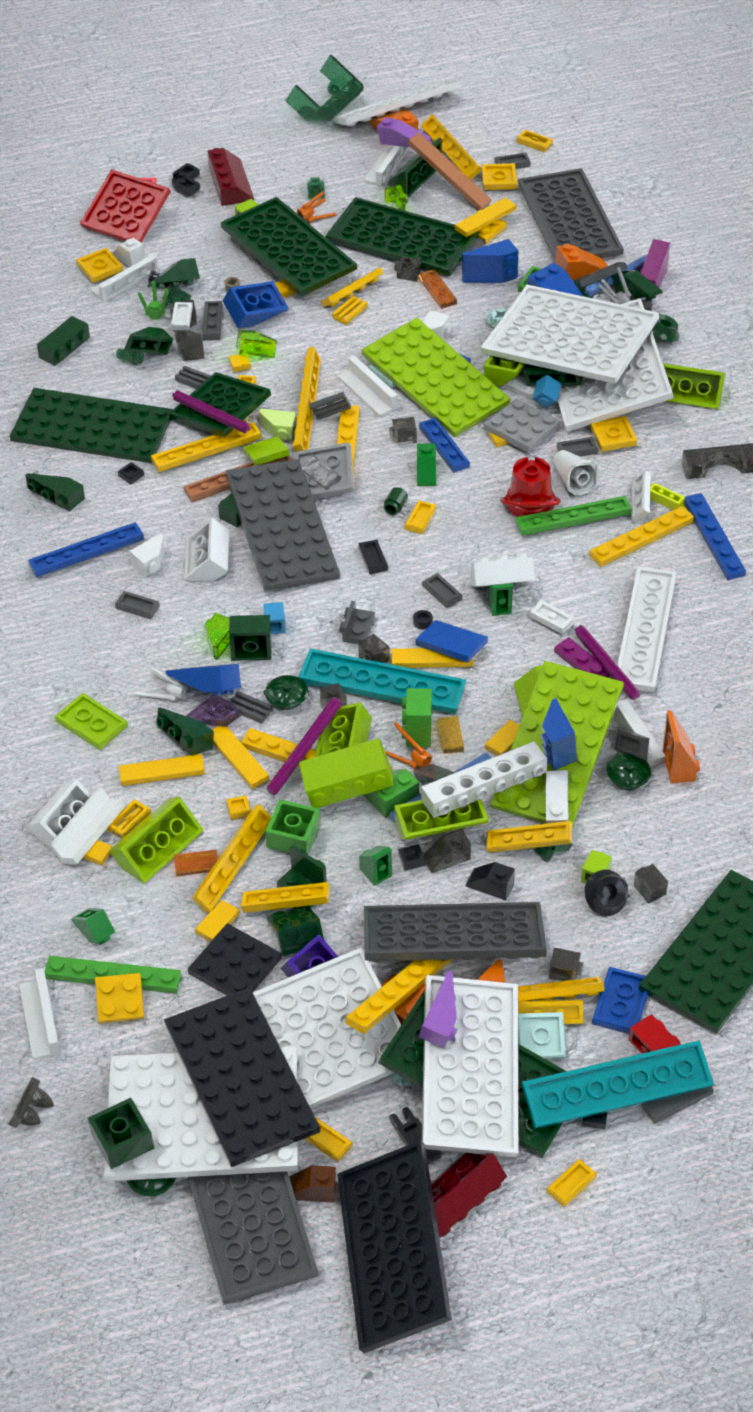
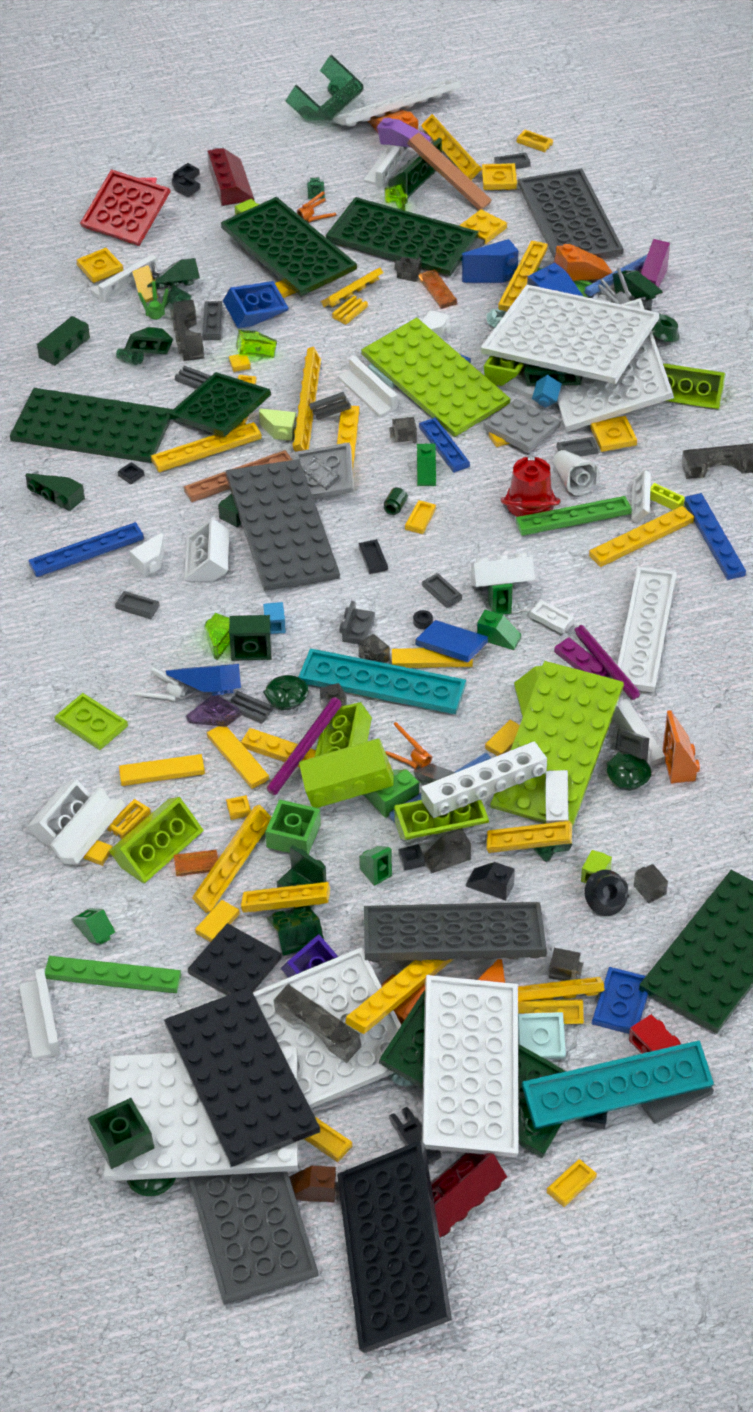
clear smoke tile [8,1077,54,1128] -> none
yellow plate [95,973,144,1024] -> none
white slope [112,238,146,267] -> none
dark green slope [156,707,214,756] -> none
white tile [171,302,193,331] -> none
magenta axle [172,390,250,433] -> none
dark tan bush [225,277,240,292] -> none
lime tile [243,436,290,466] -> none
bright green brick [402,688,432,747] -> none
medium lavender slope [419,971,458,1048] -> none
clear yellow tile [437,716,464,754] -> none
yellow tile [455,198,517,237] -> none
blue slope [540,698,577,771] -> none
dark grey tile [573,262,628,287] -> none
none -> yellow tile [132,265,159,302]
none -> clear smoke arch [273,984,361,1063]
none -> green slope [477,609,522,650]
none -> yellow plate [498,240,548,312]

